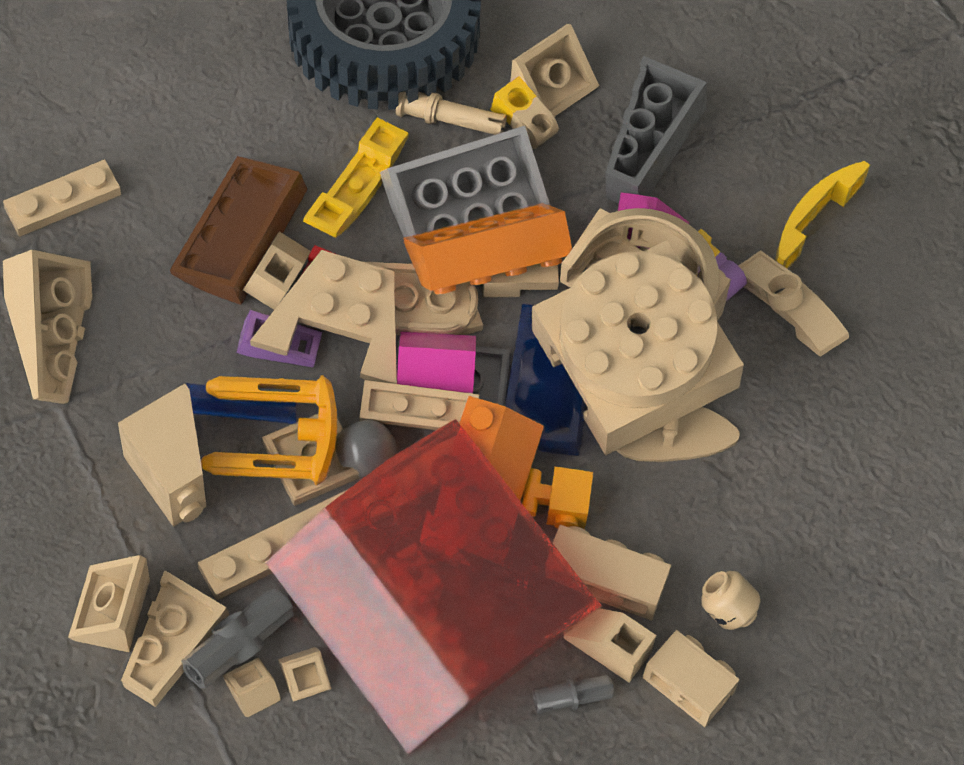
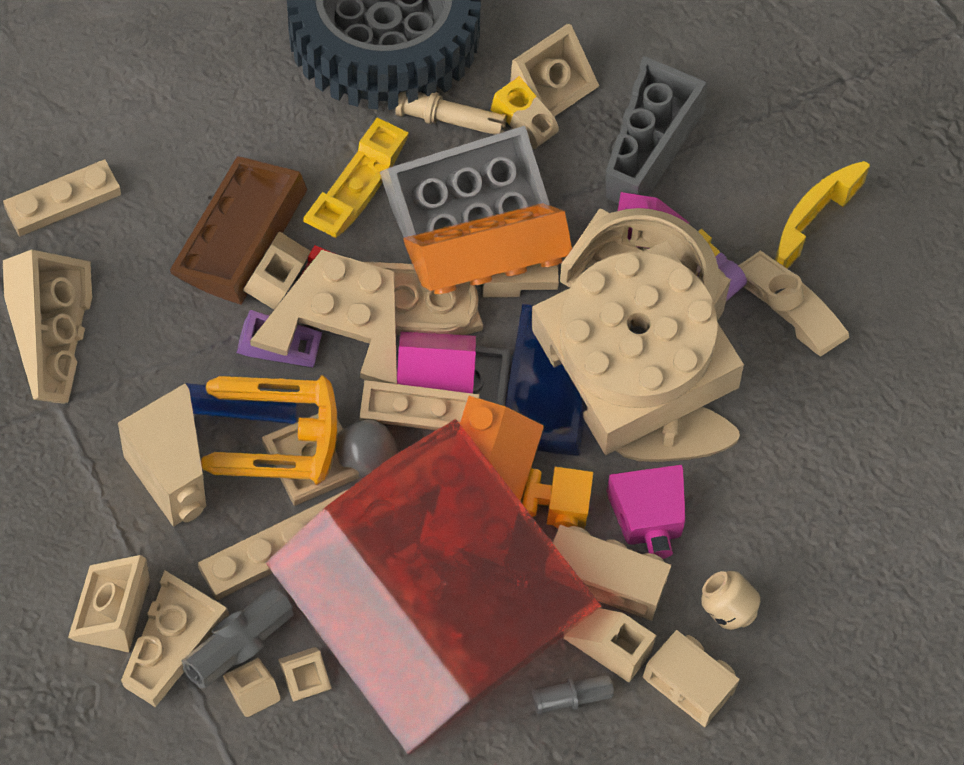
none -> dark pink torso [606,465,685,559]

